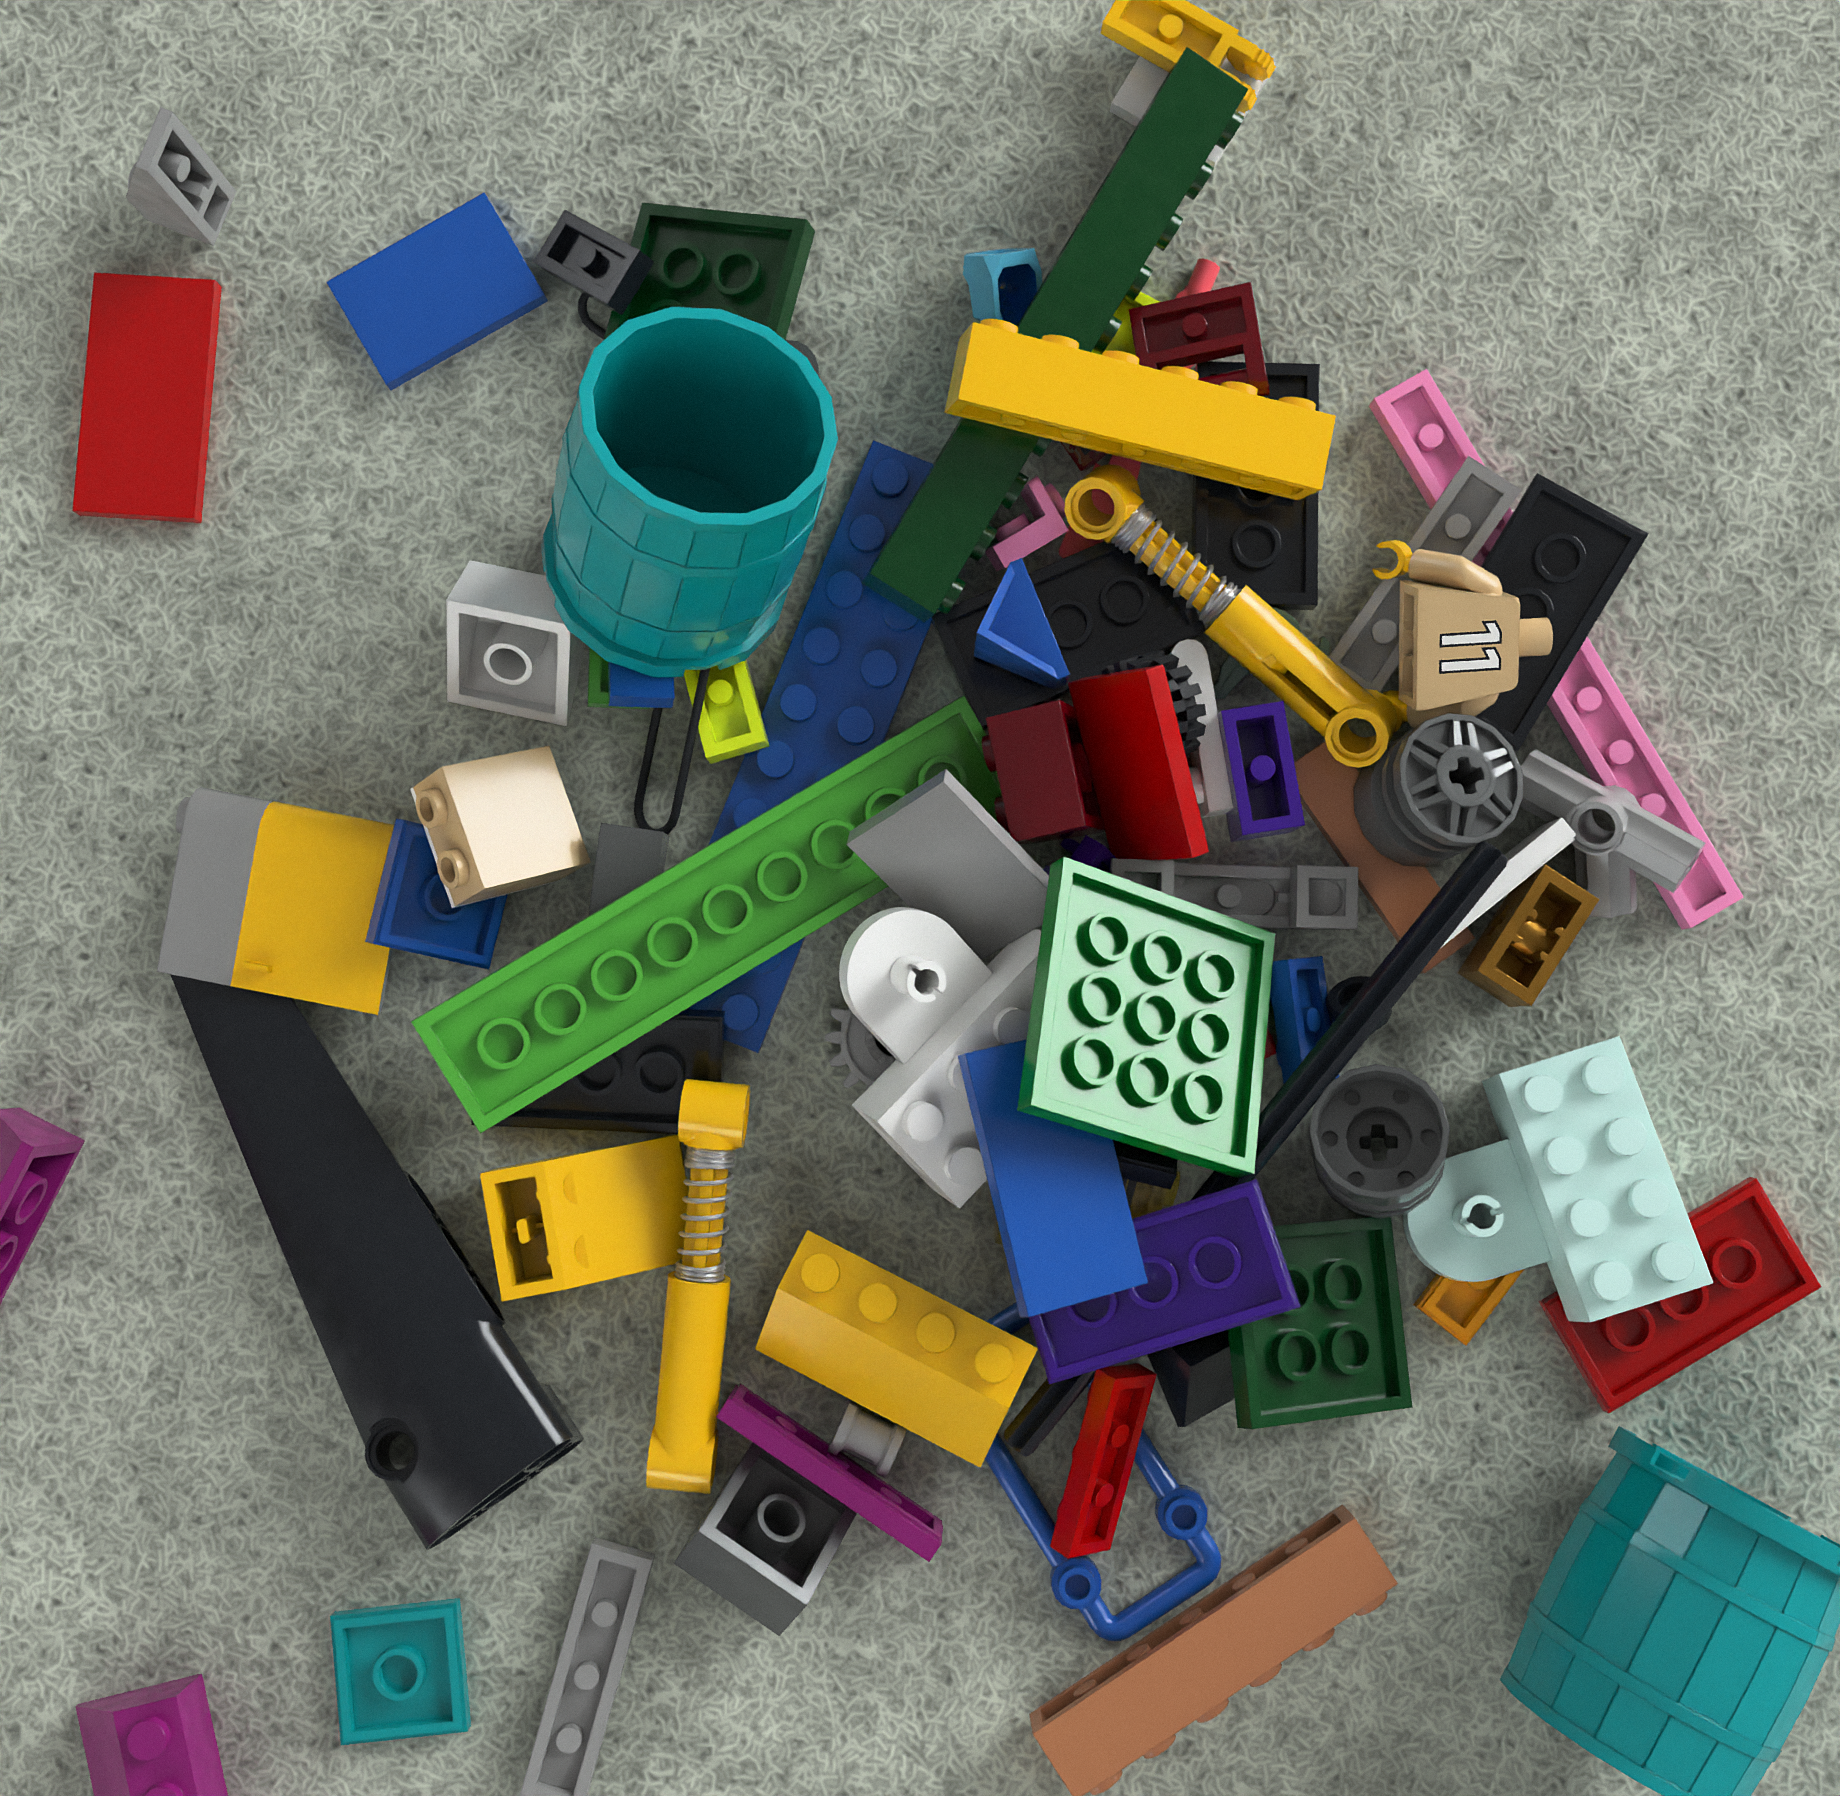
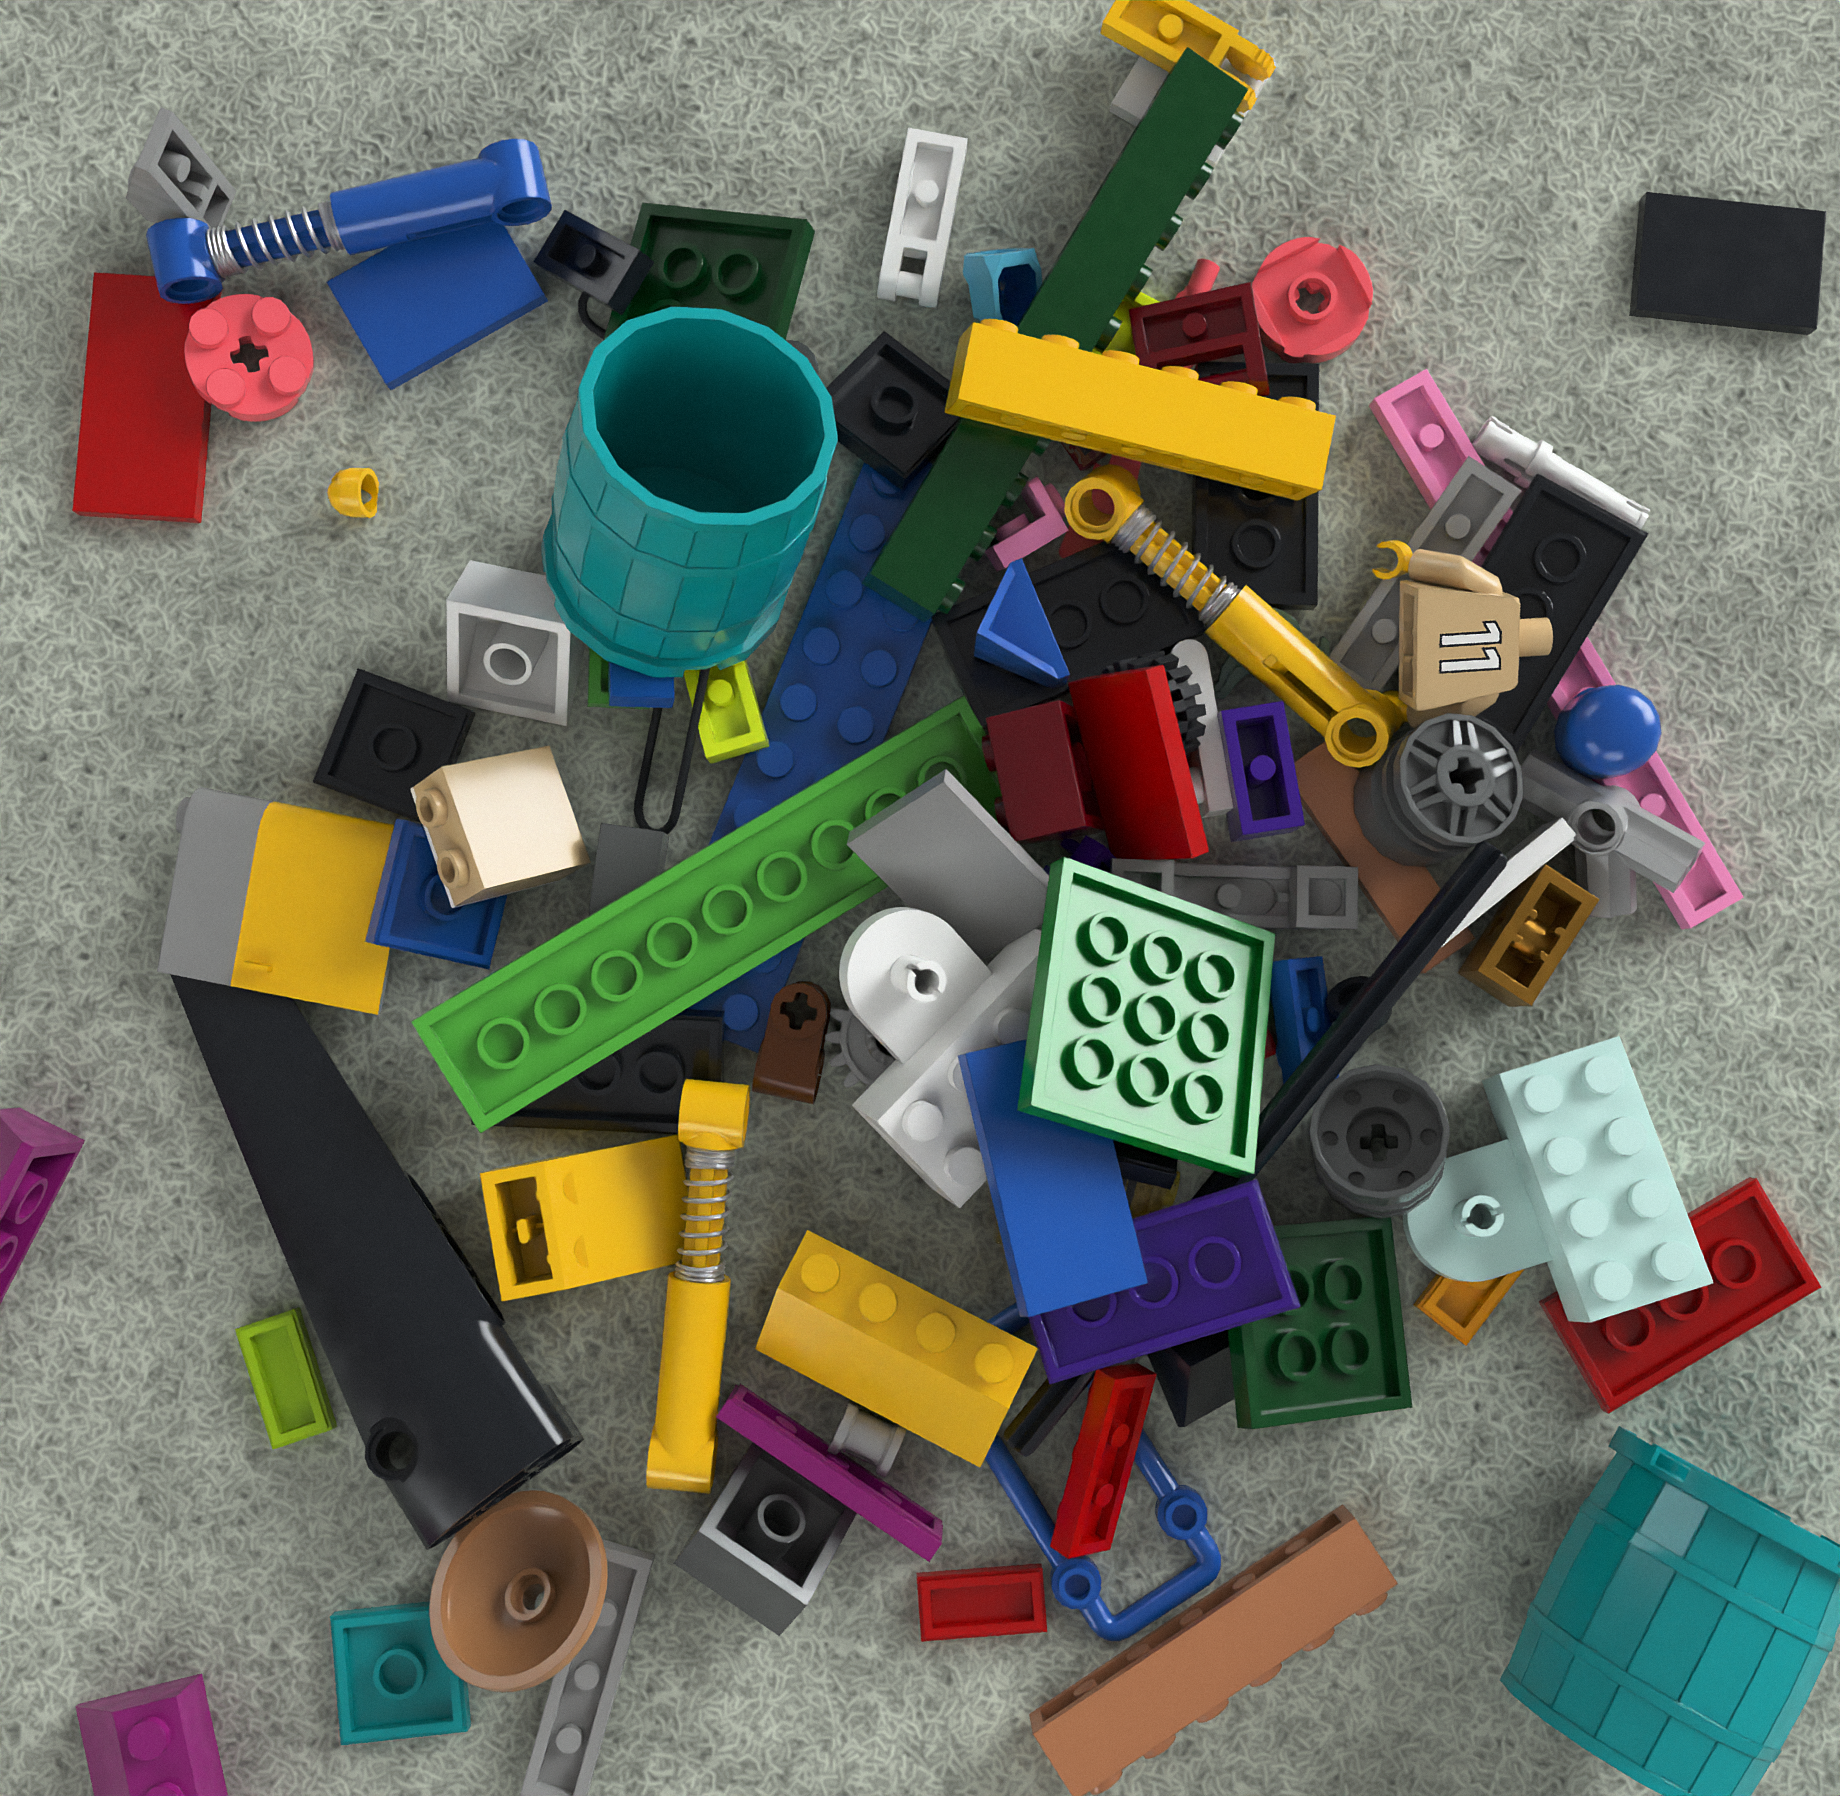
none -> blue piece [146,139,552,304]
none -> coral plate [184,294,314,422]
none -> lime tile [235,1307,337,1450]
none -> black tile [313,668,476,823]
none -> yellow hinge [327,468,379,518]
none -> medium nougat dish [429,1490,608,1693]
none -> reddish brown piece [752,981,831,1105]
none -> black tile [826,331,961,491]
none -> white plate [877,128,968,309]
none -> red tile [917,1563,1047,1642]
none -> coral plate [1252,237,1373,363]
none -> white pin [1472,416,1650,529]
none -> blue helmet [1554,685,1662,780]
none -> black tile [1629,192,1827,335]

